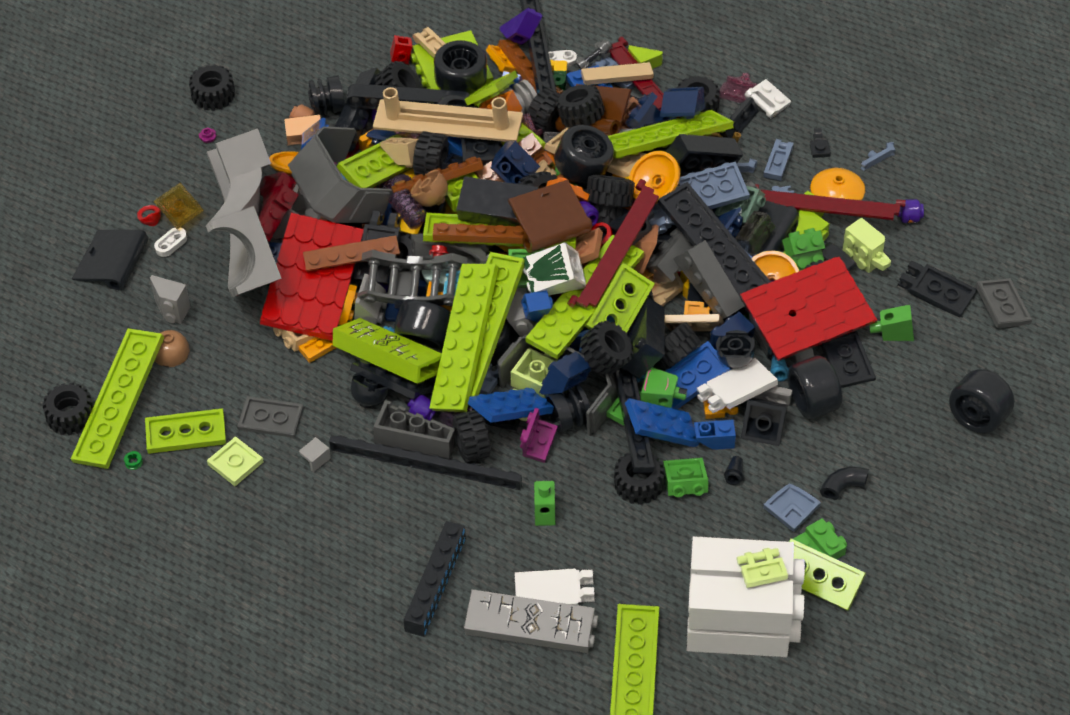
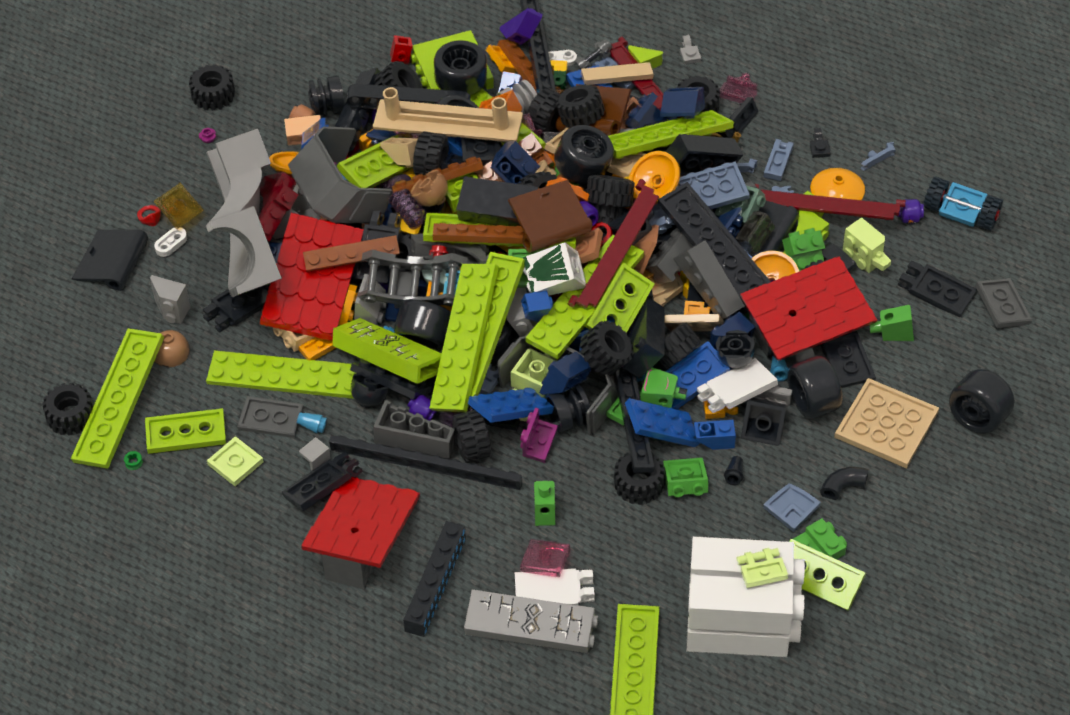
tan plate [413,27,446,58] -> none
lime plate [465,71,518,106] -> none
white plate [744,79,791,119] -> none
none -> black tile [203,284,269,333]
none -> lime plate [206,350,357,399]
none -> black tile [282,452,363,511]
none -> dark azure cone [297,412,327,433]
none -> red piece [301,477,420,589]
none -> clear pink plate [520,539,570,577]
none -> light grey plate [680,35,701,64]
none -> tan plate [834,378,939,468]
none -> plate [923,176,1003,231]

